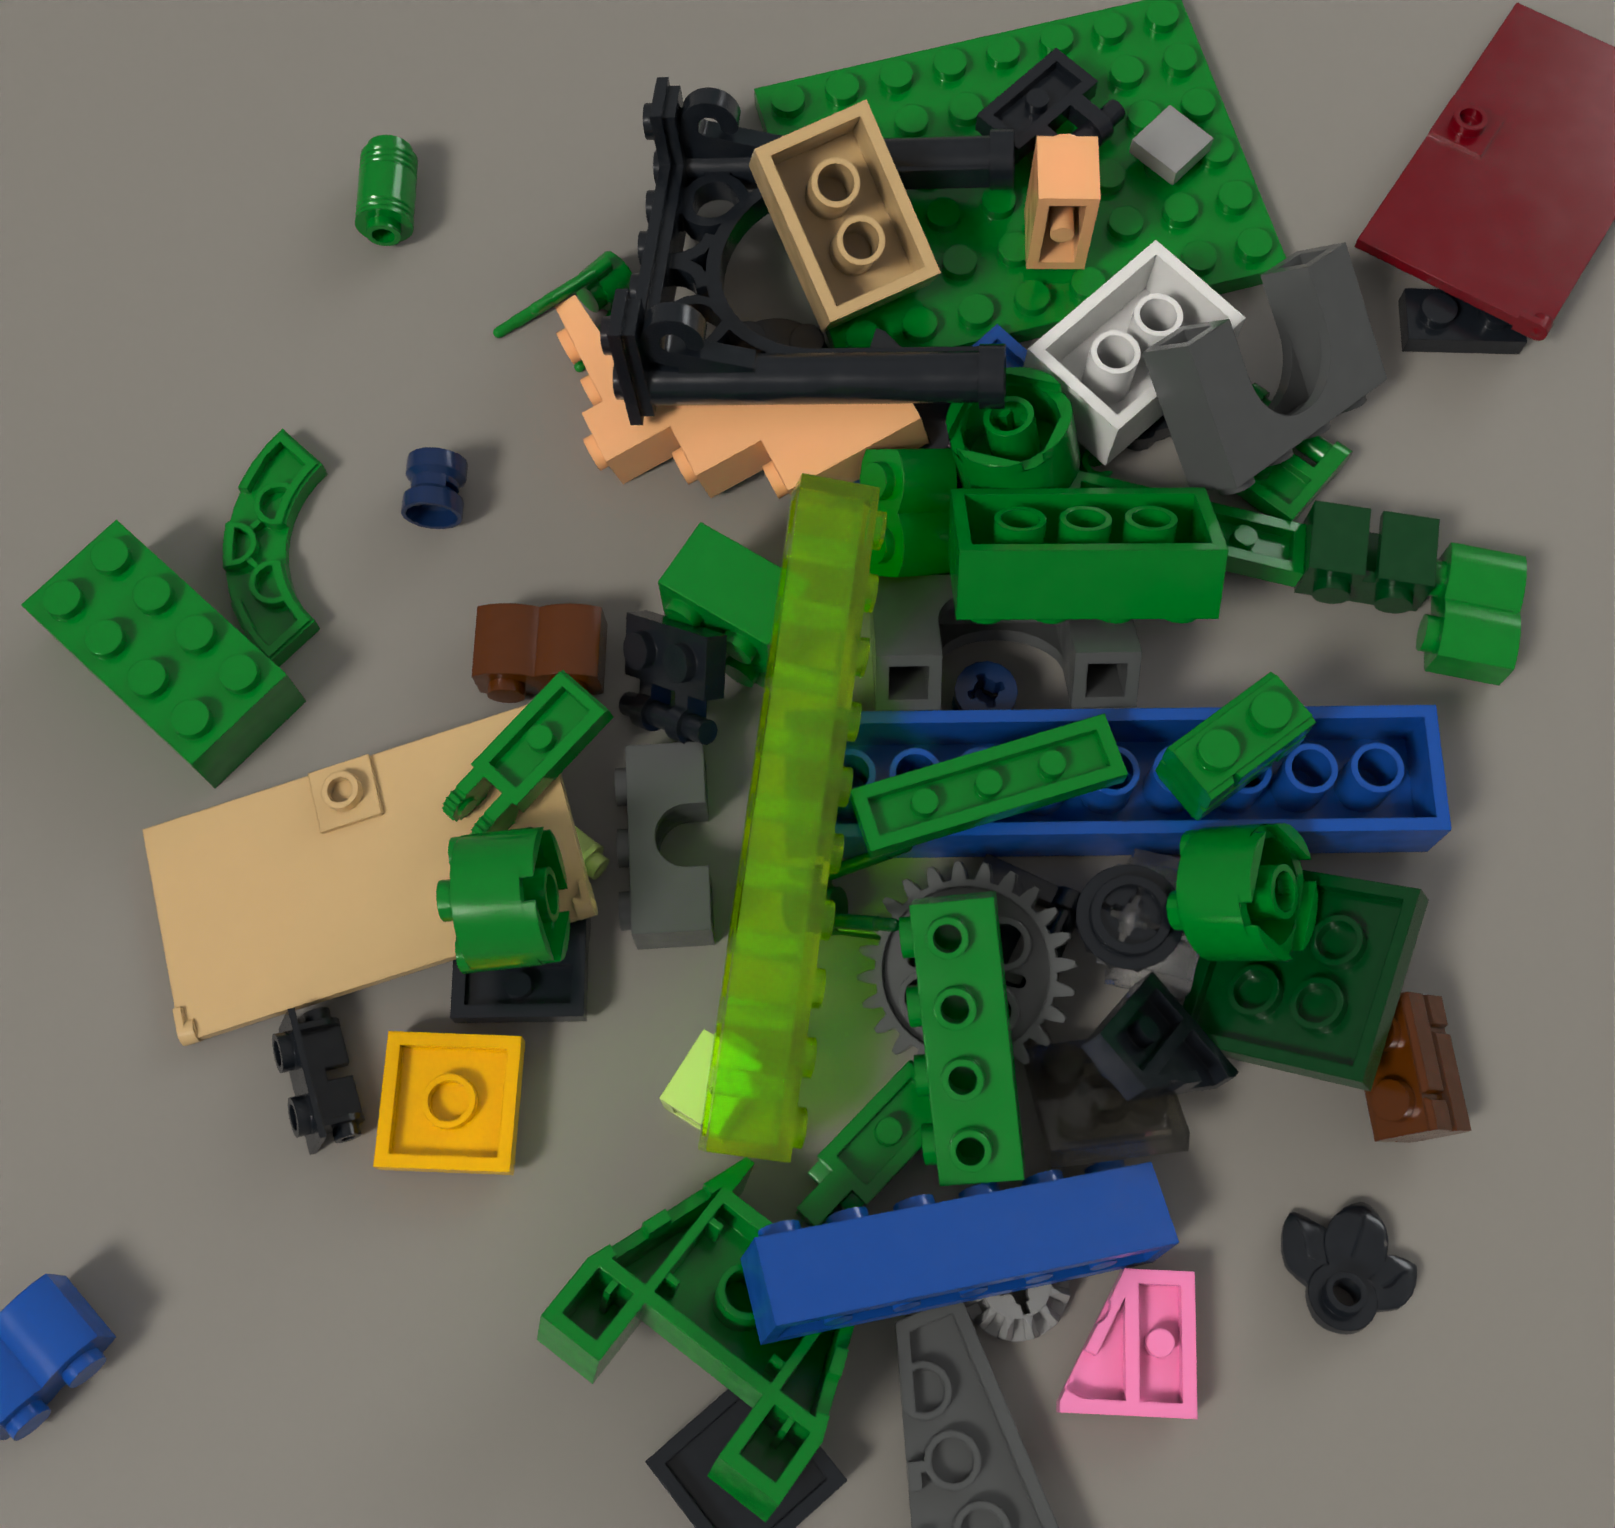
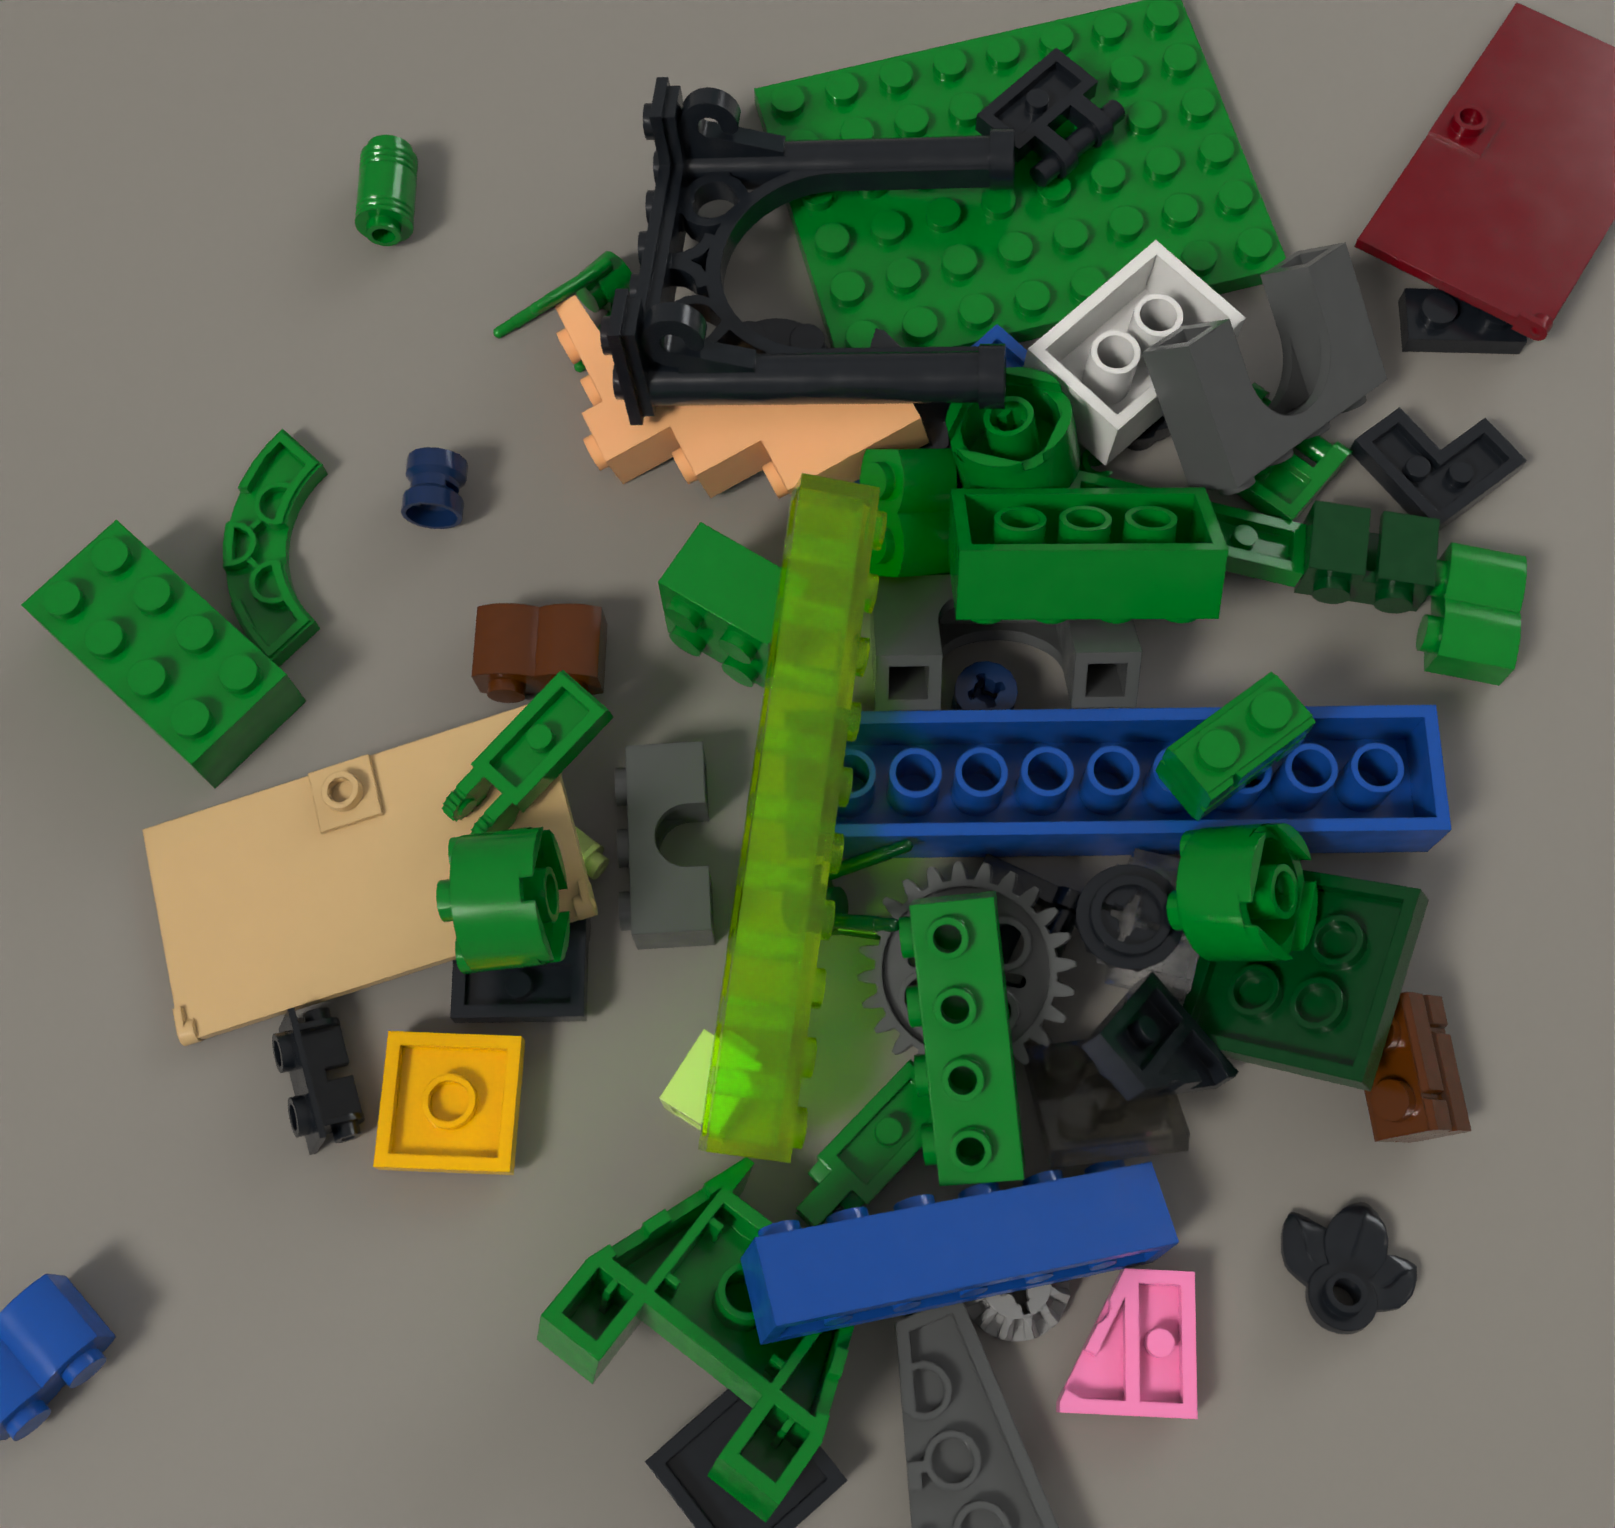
black plate [619,610,727,745] -> none
tan brick [749,99,941,333] -> none
green plate [850,713,1128,859] -> none
light nougat brick [1024,134,1100,270] -> none
light grey tile [1129,105,1214,186] -> none
none -> black plate [1350,407,1527,531]

